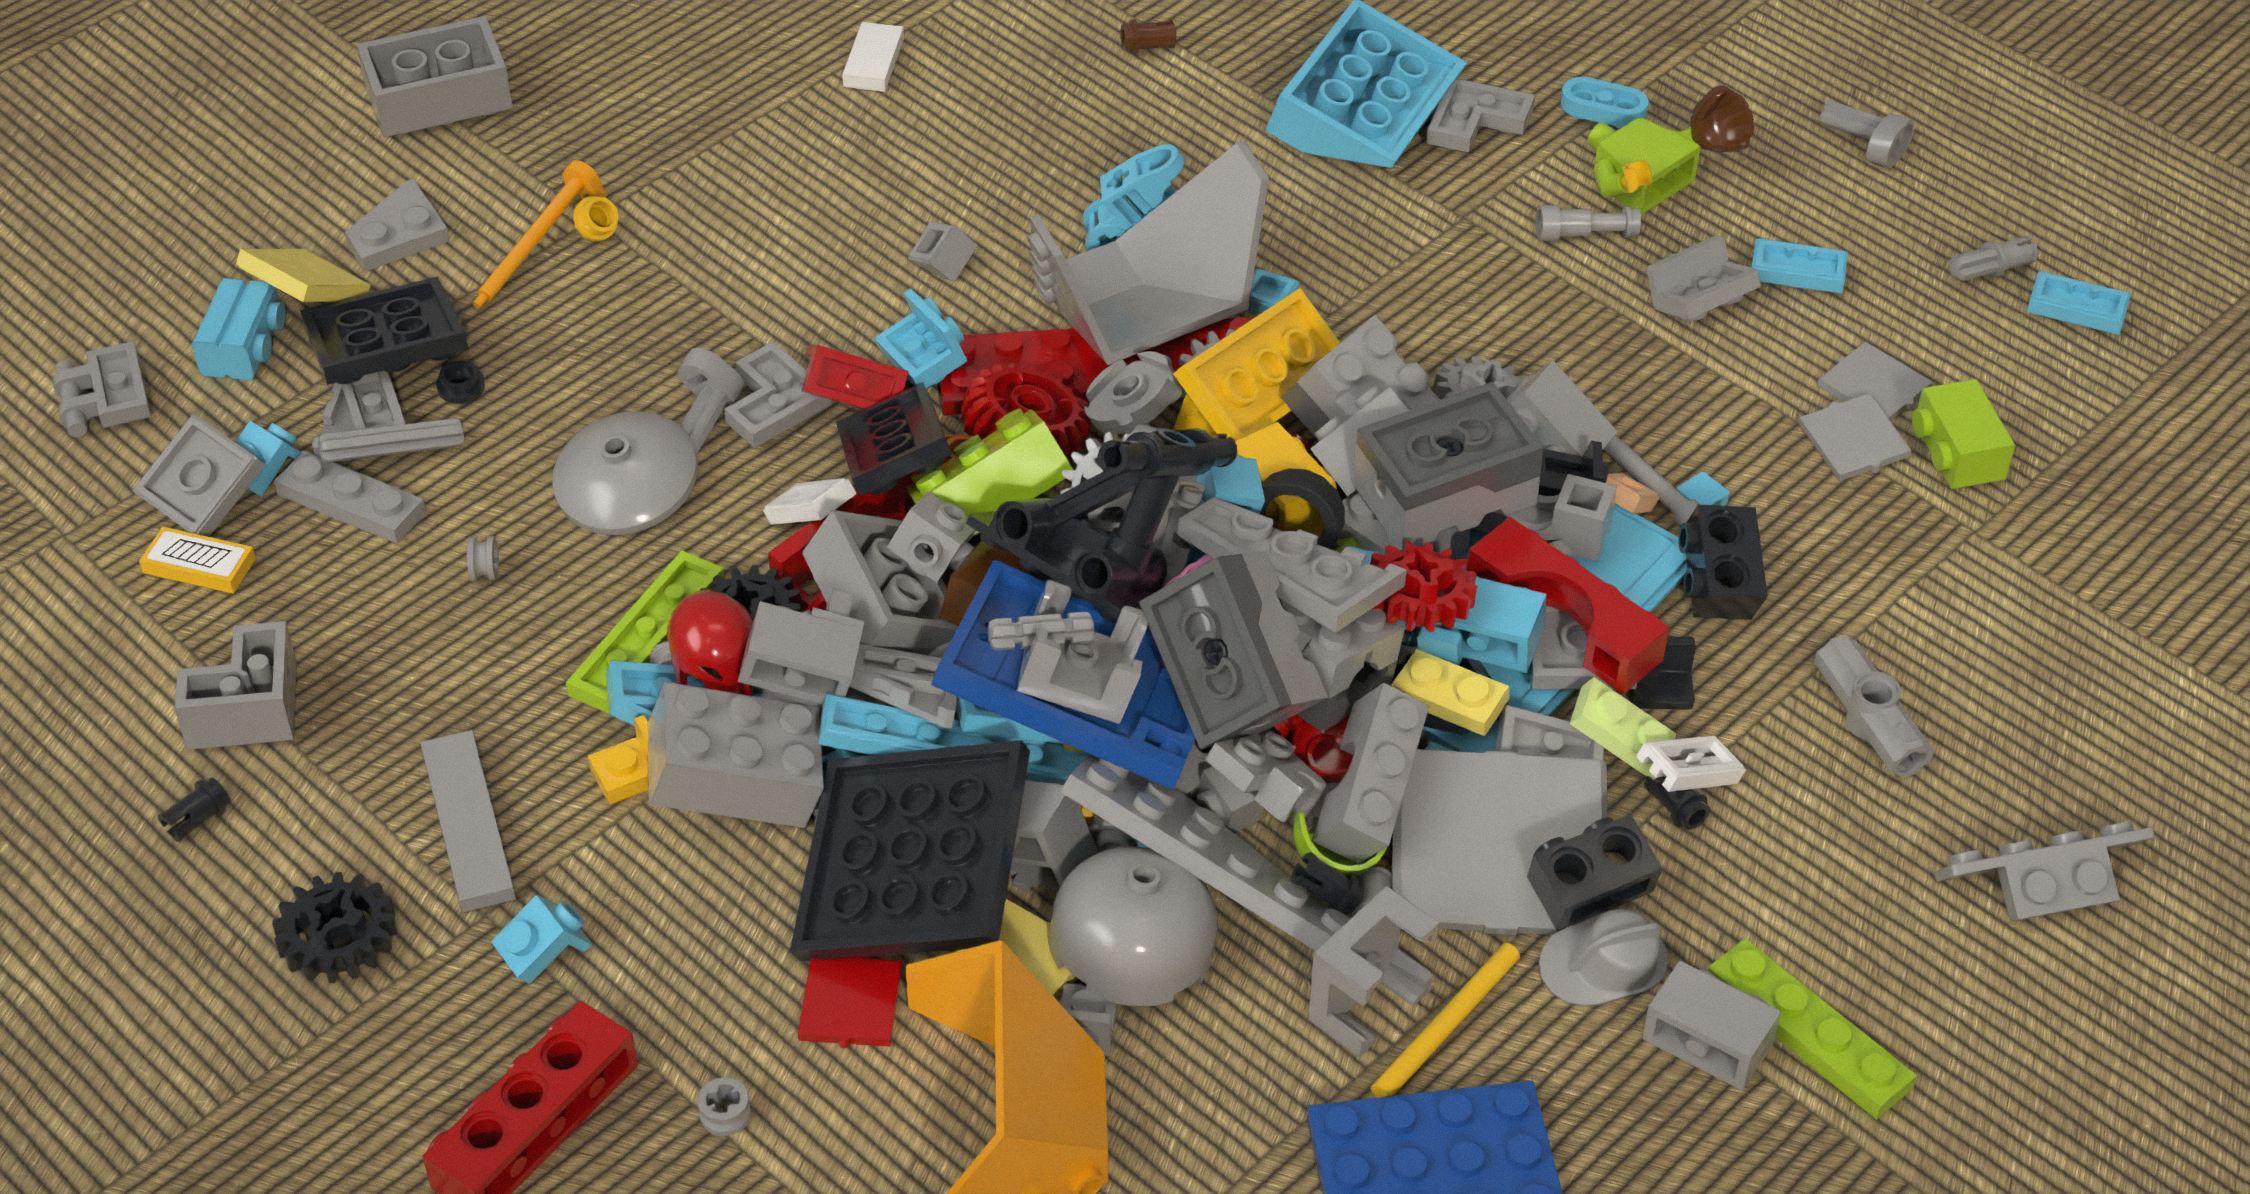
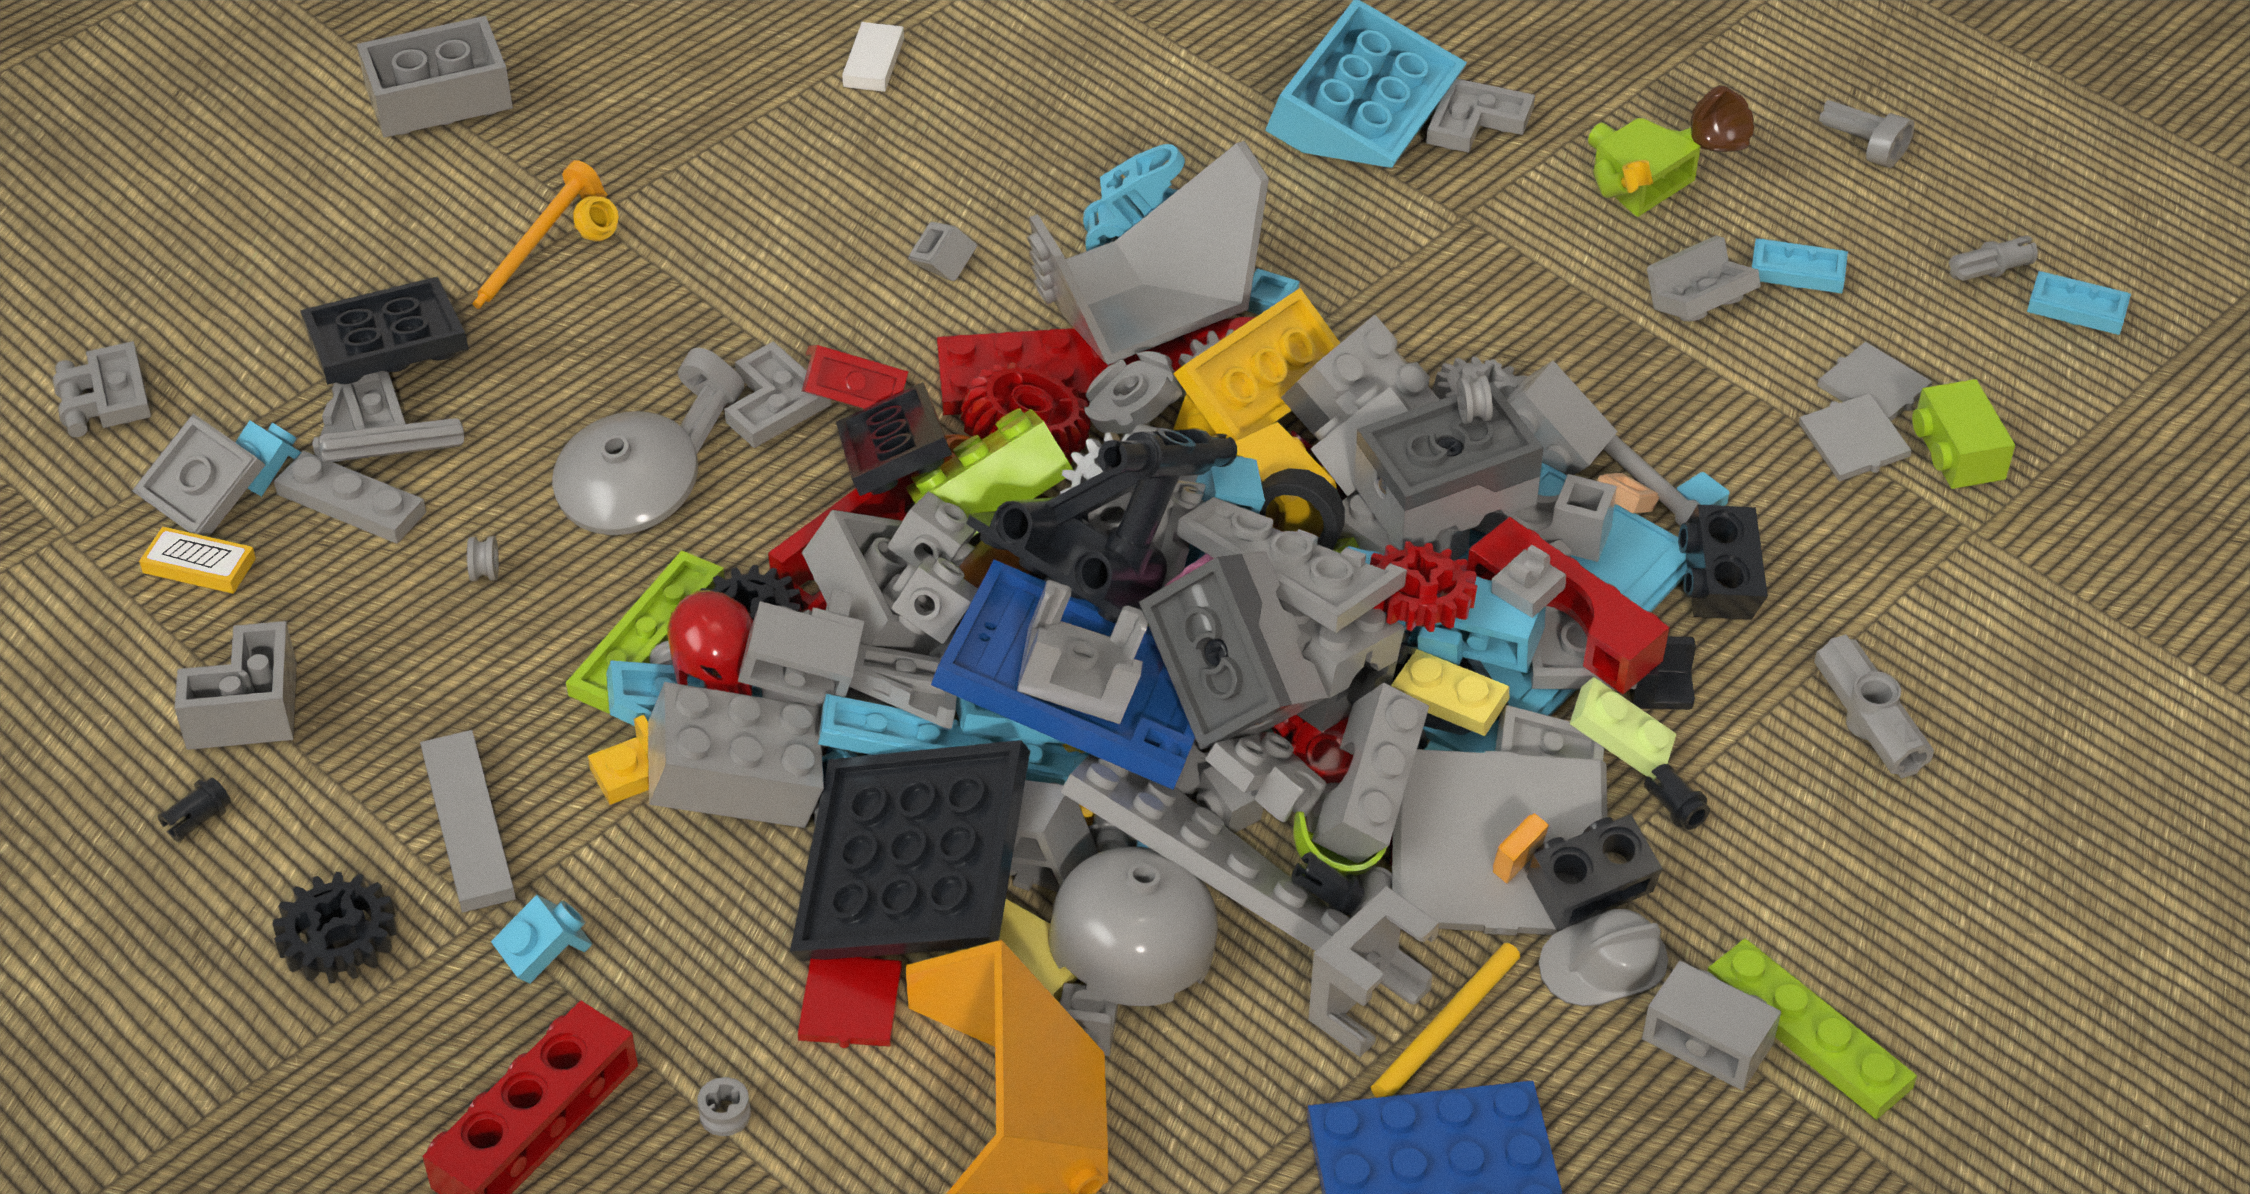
medium azure brick [192,278,286,380] -> none
light yellow tile [236,249,371,302] -> none
light grey wing [345,179,450,272] -> none
black plate [436,360,485,404] -> none
white tile [763,478,857,525] -> none
medium azure bracket [874,288,967,388] -> none
light grey axle [988,612,1094,651] -> none
reddish brown pin [1120,19,1176,54] -> none
light grey piece [1536,205,1641,241] -> none
black bracket [1538,440,1609,496] -> none
medium azure plate [1561,77,1649,129] -> none
white tile [1636,736,1746,792] -> none
light grey bracket [1934,821,2155,922] -> none
none -> light grey brick [891,555,978,644]
none -> light grey bush [1456,375,1493,424]
none -> light grey tile [1491,545,1566,618]
none -> light orange tile [1493,813,1549,884]

